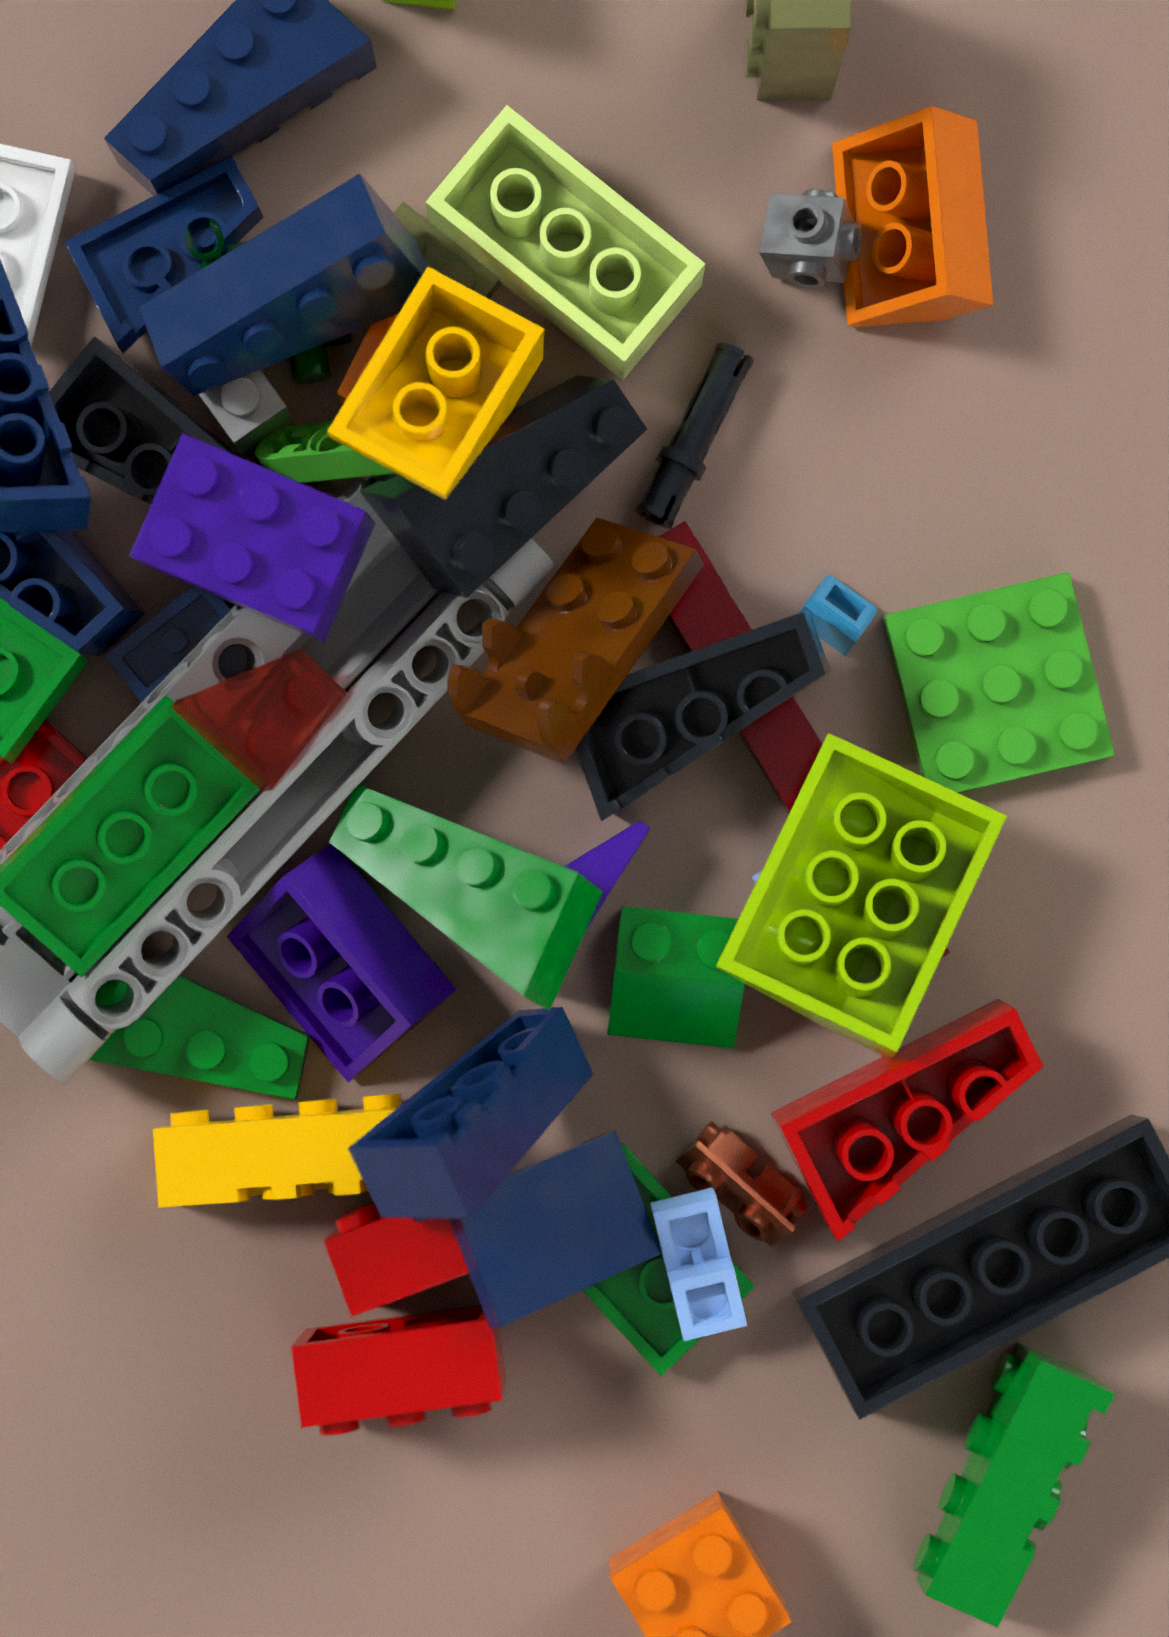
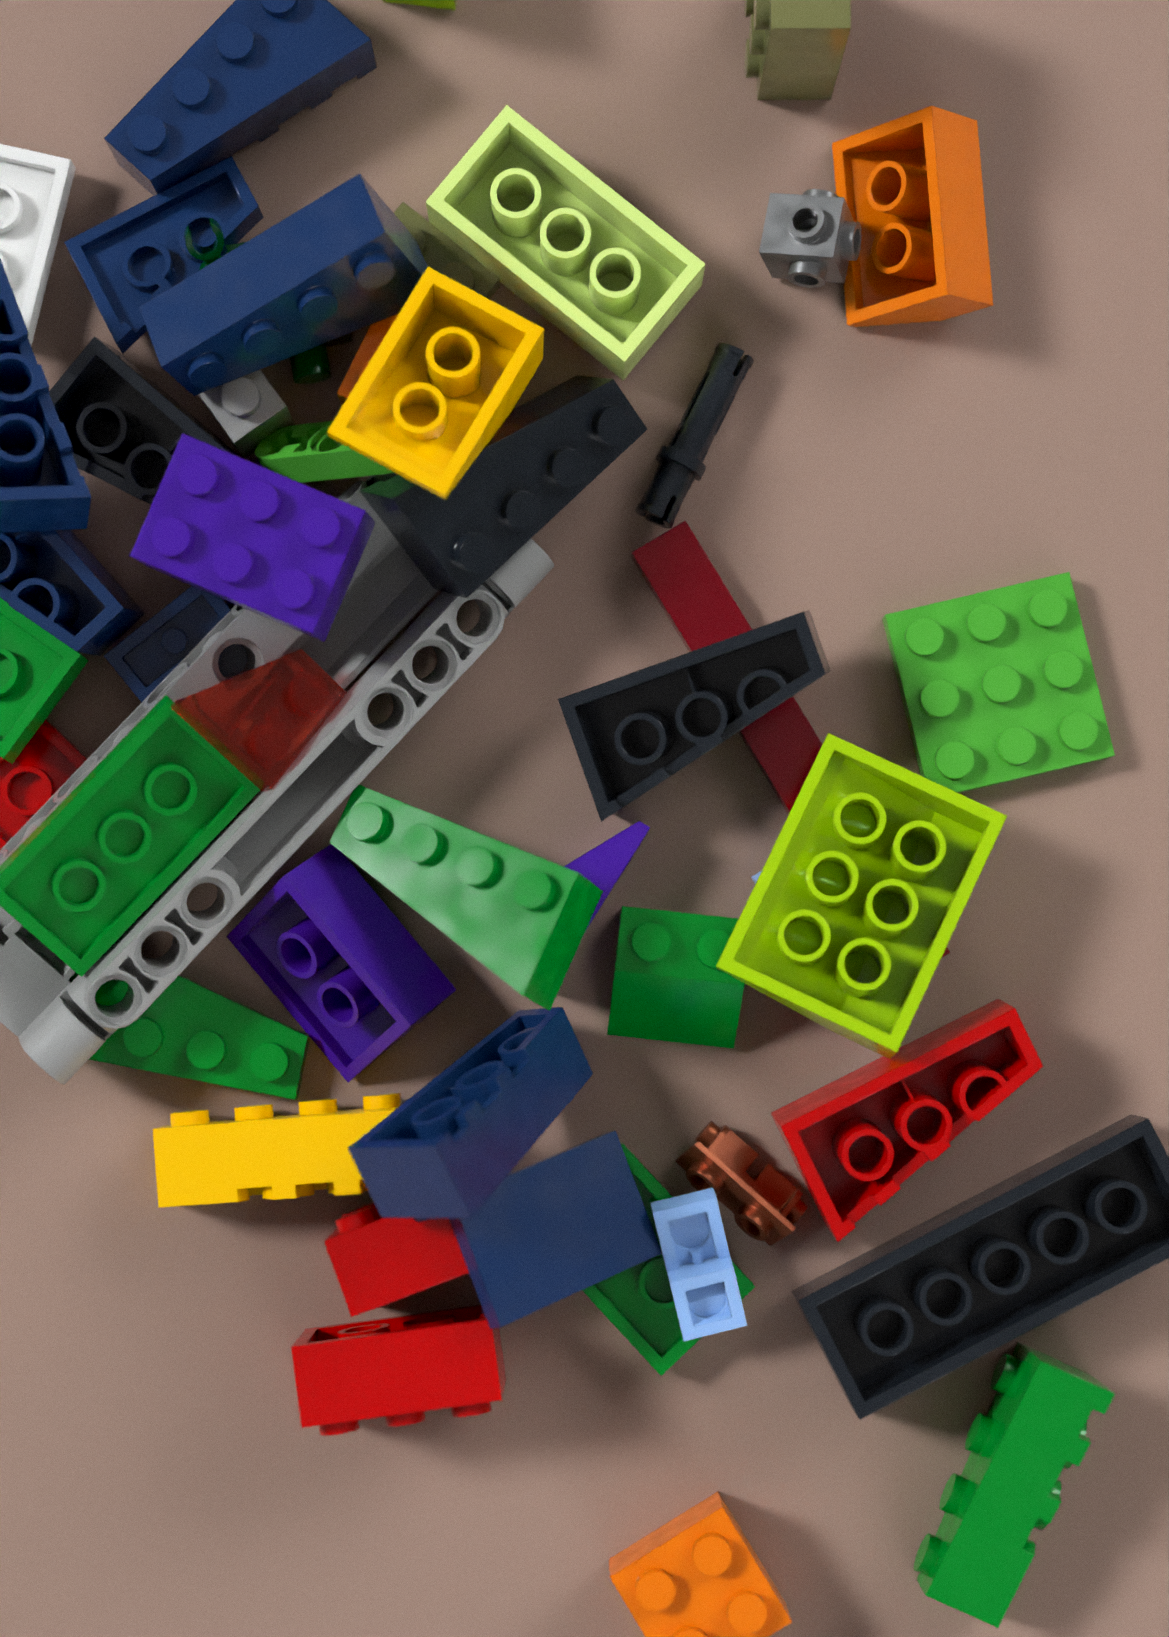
reddish brown hinge [448,517,704,764] -> none
dark azure slope [799,574,879,656] -> none

